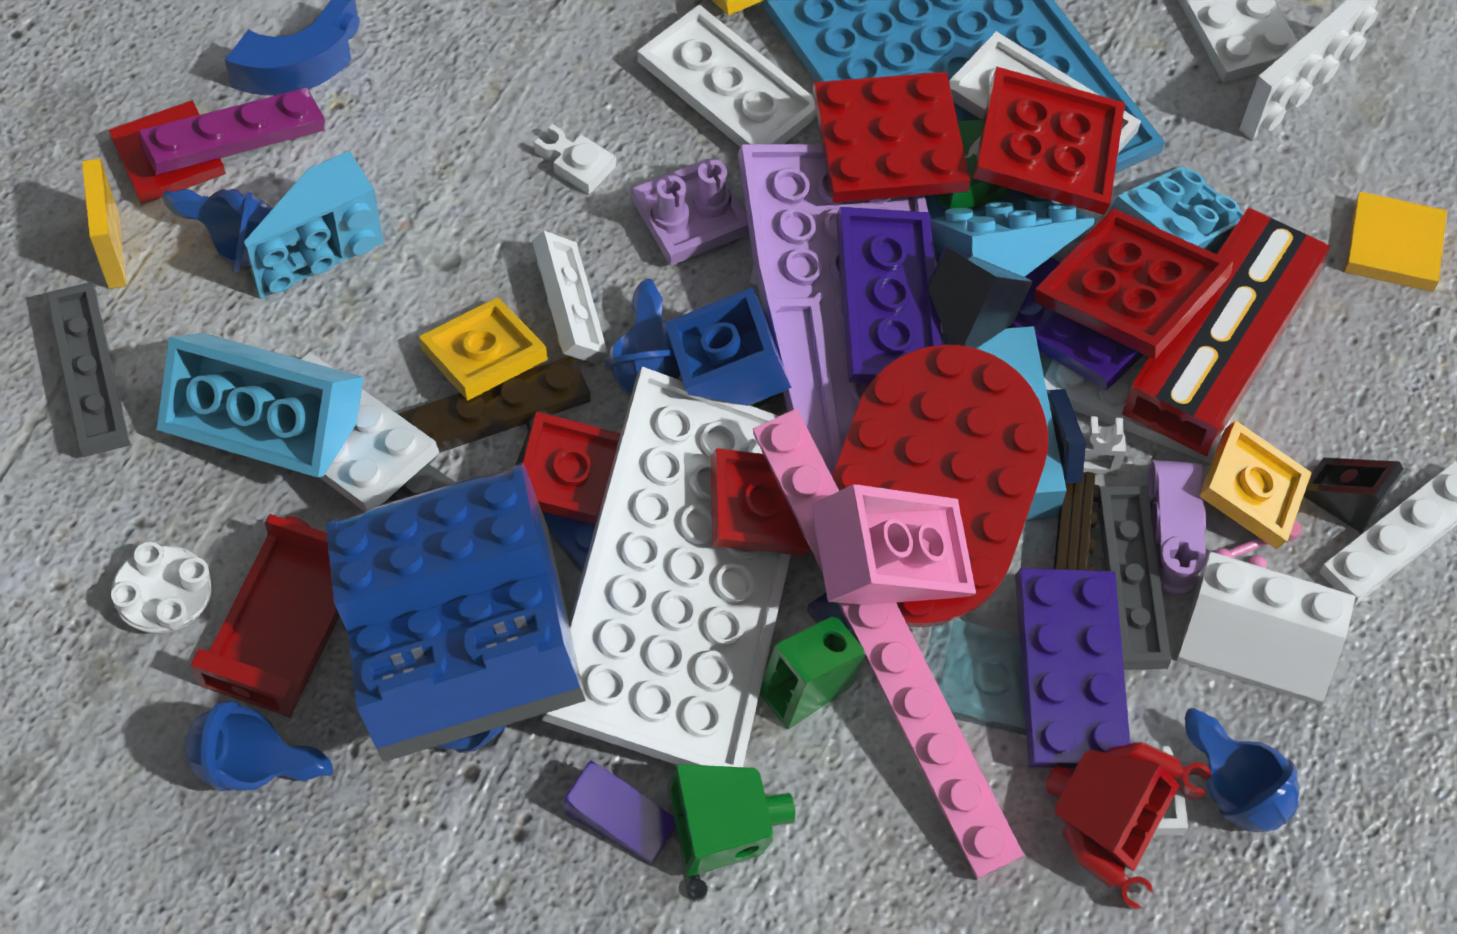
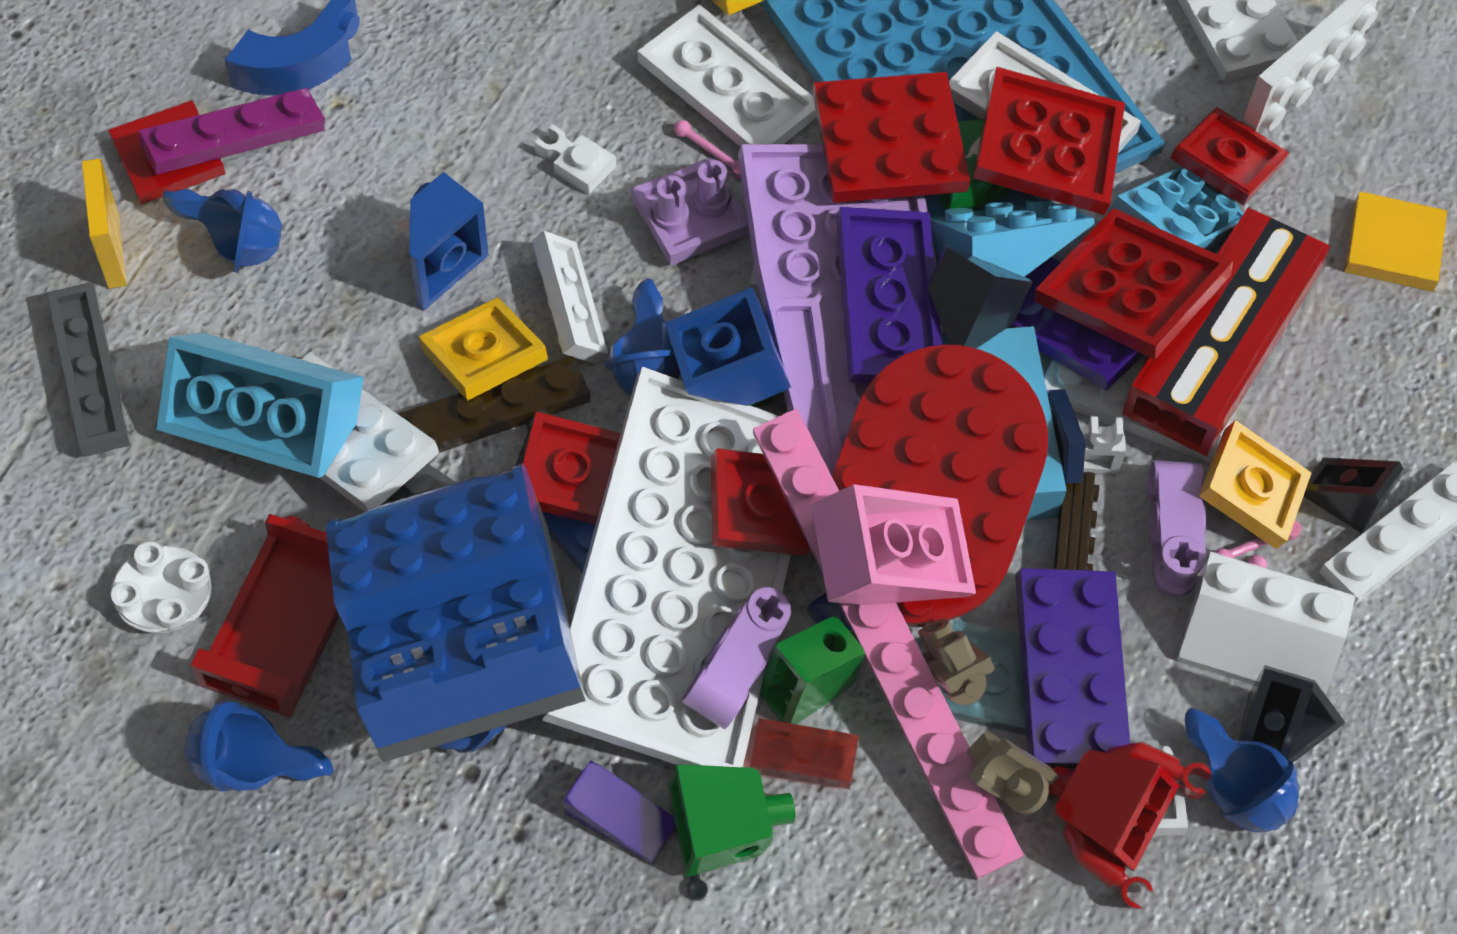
medium azure slope [244,150,384,299] -> none
dark grey plate [1097,486,1171,670] -> none
none -> blue slope [409,172,489,311]
none -> bright pink hinge [674,120,742,180]
none -> lavender piece [681,587,791,730]
none -> clear red plate [750,718,859,789]
none -> dark tan hips [918,618,995,705]
none -> dark tan hips [967,731,1060,815]
none -> red plate [1170,107,1289,206]
none -> black slope [1238,665,1346,763]

